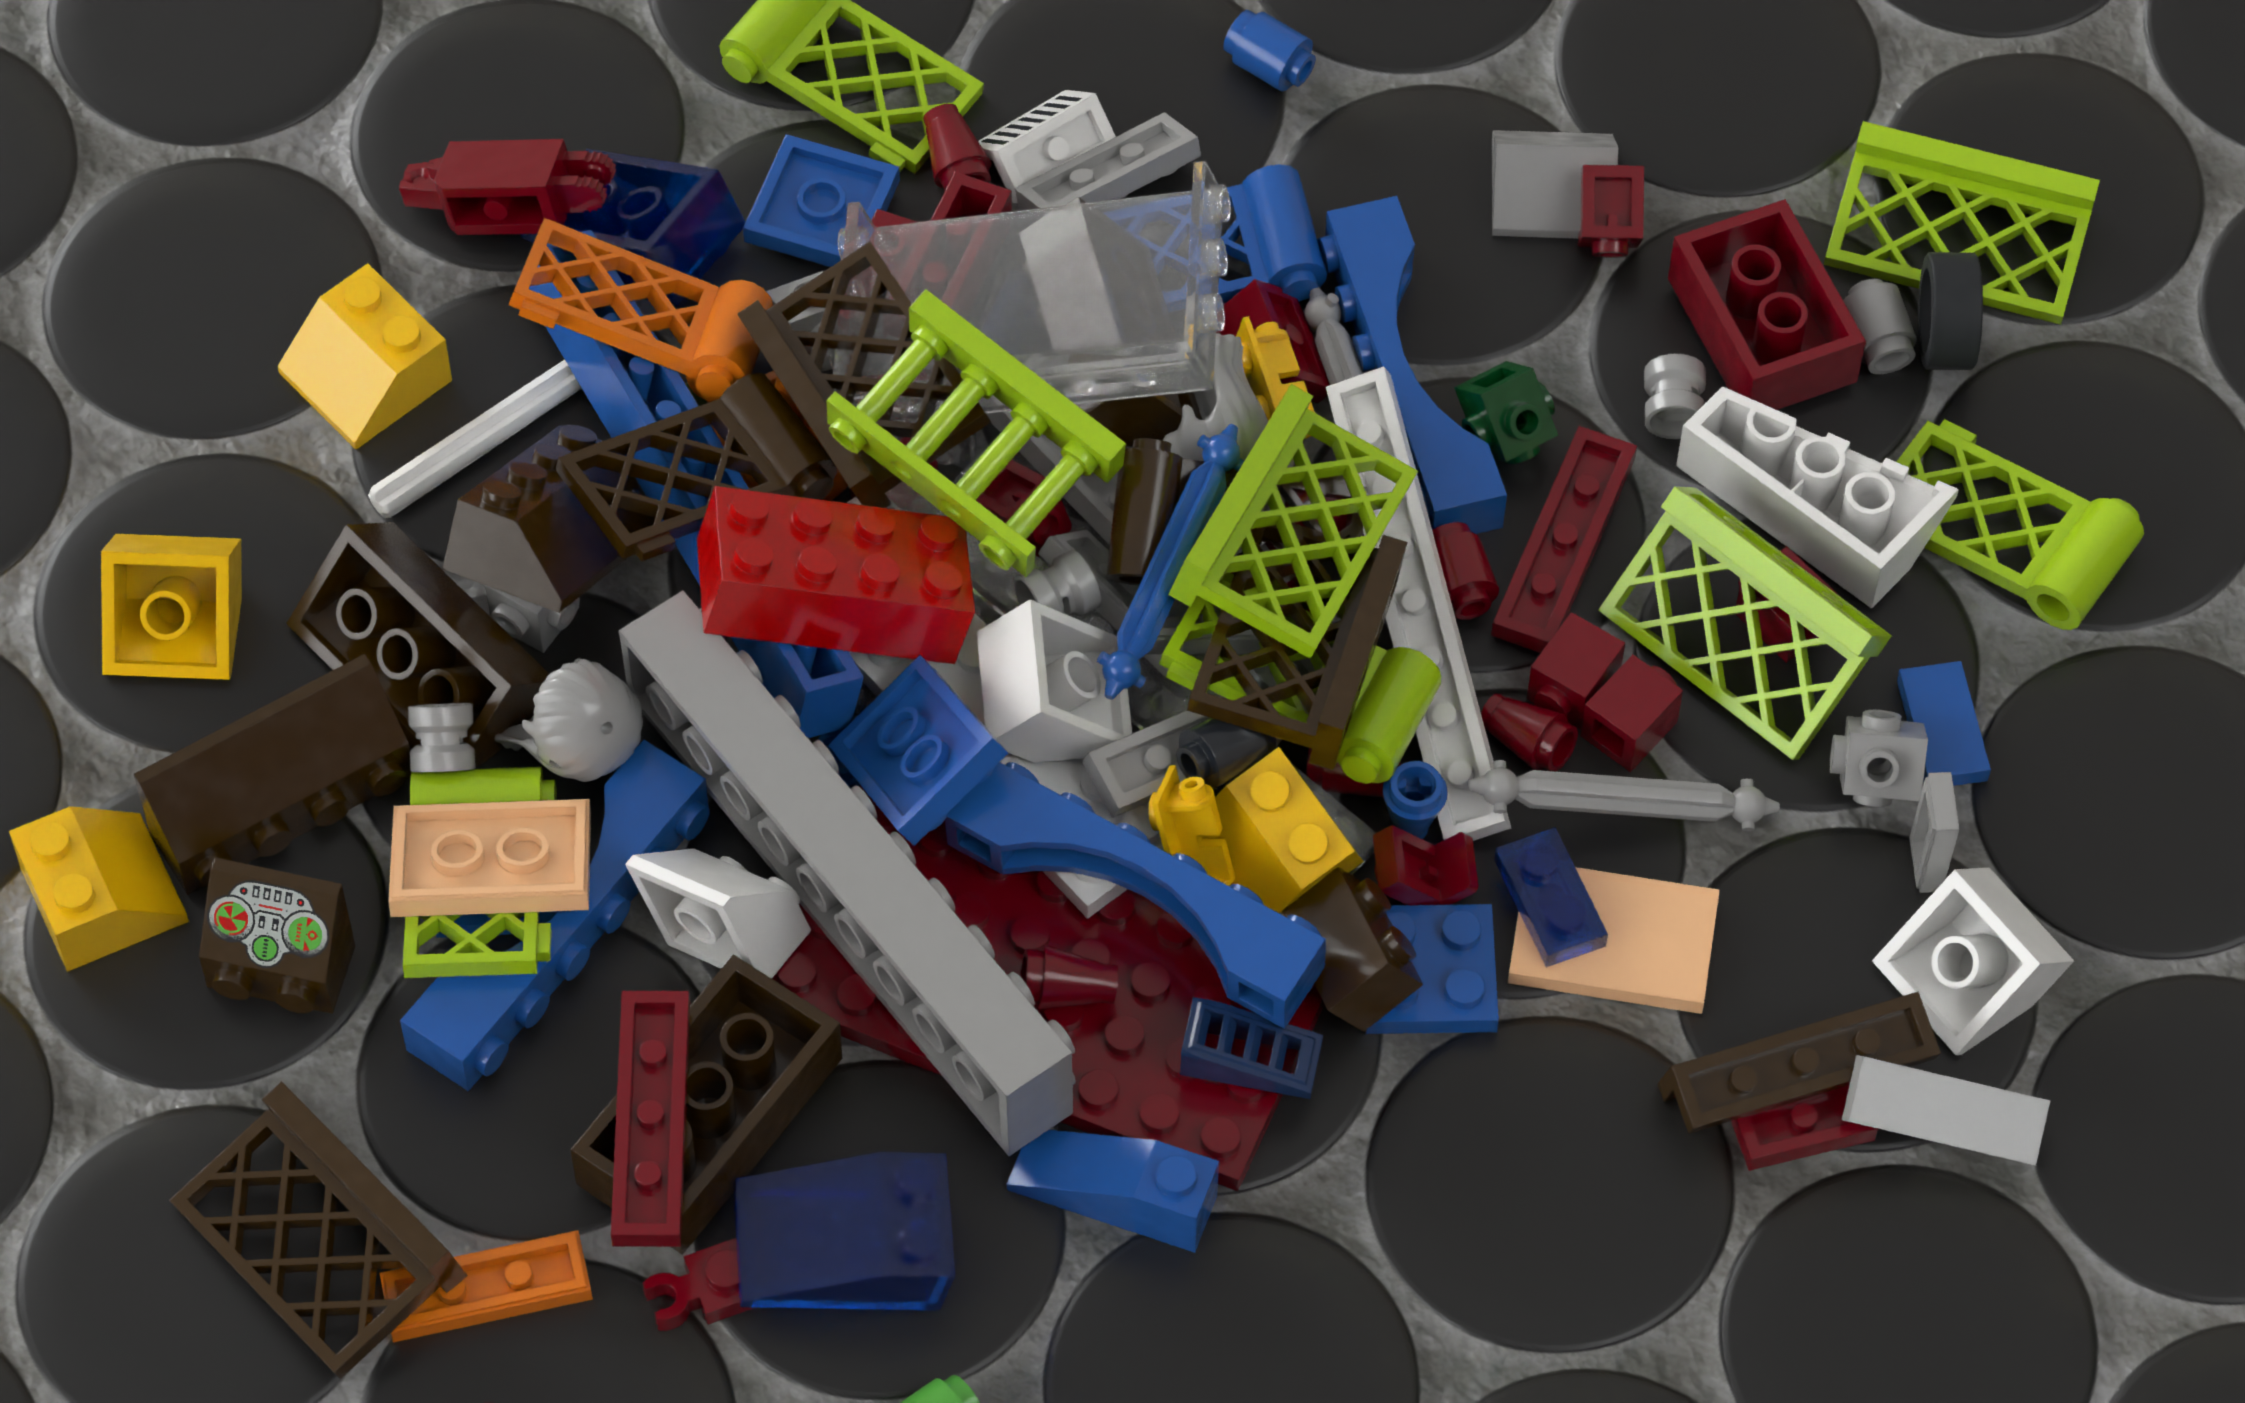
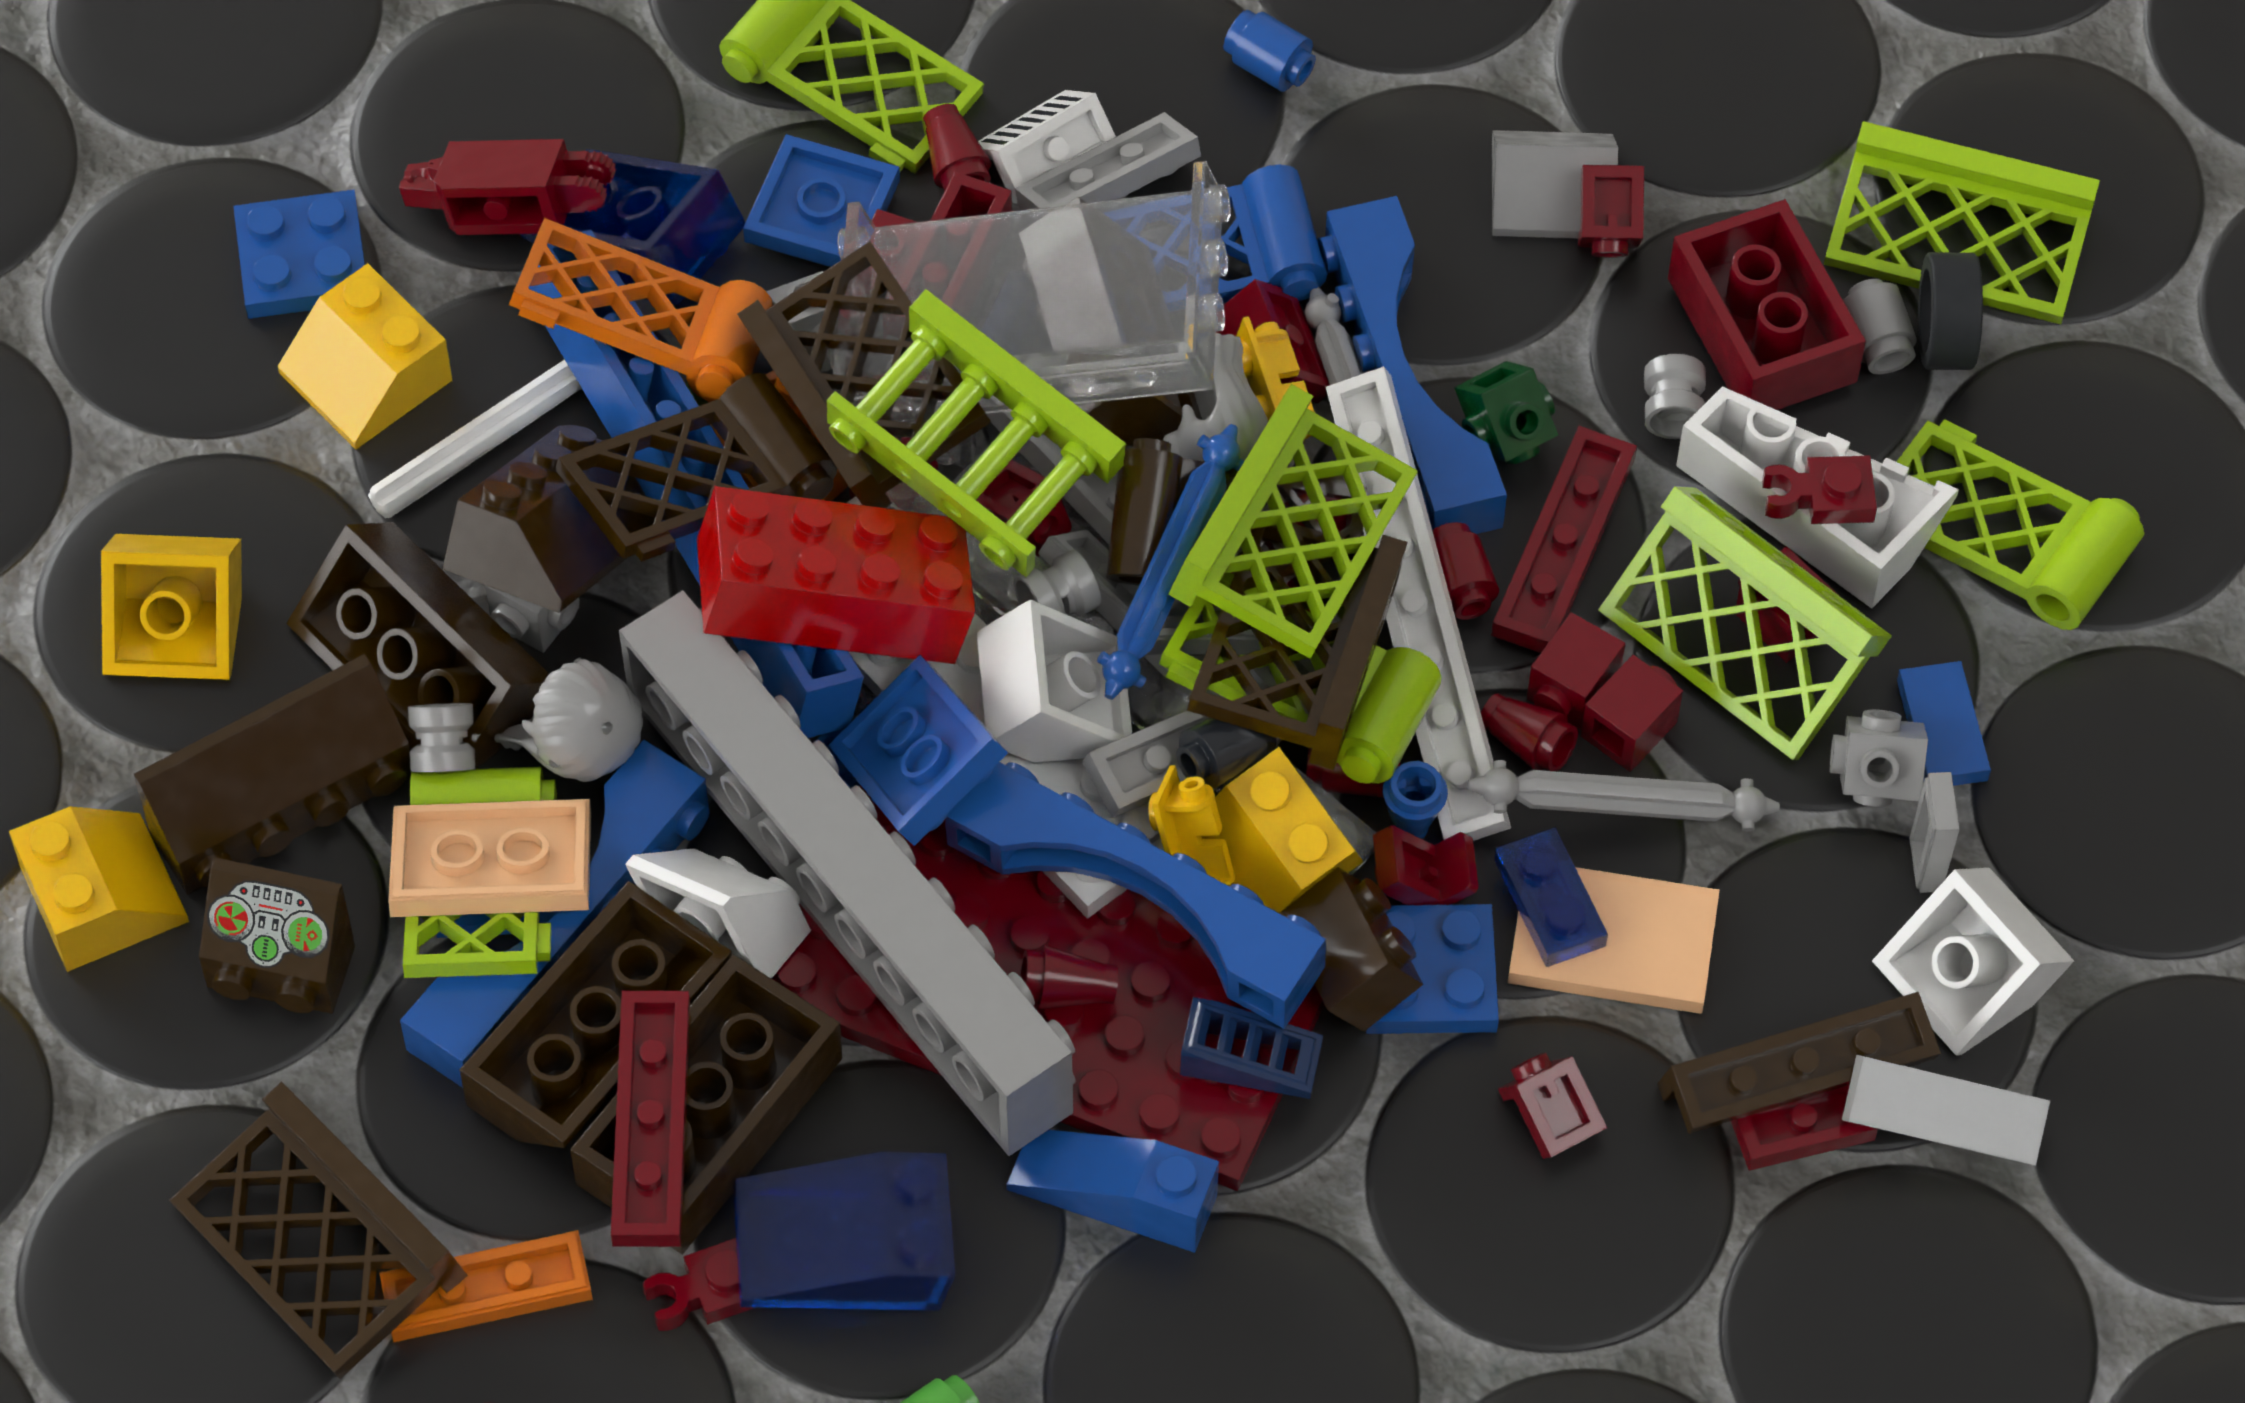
none -> blue plate [233,189,365,319]
none -> dark brown slope [459,881,732,1148]
none -> bracket [1498,1052,1607,1159]
none -> dark red plate [1762,455,1877,524]

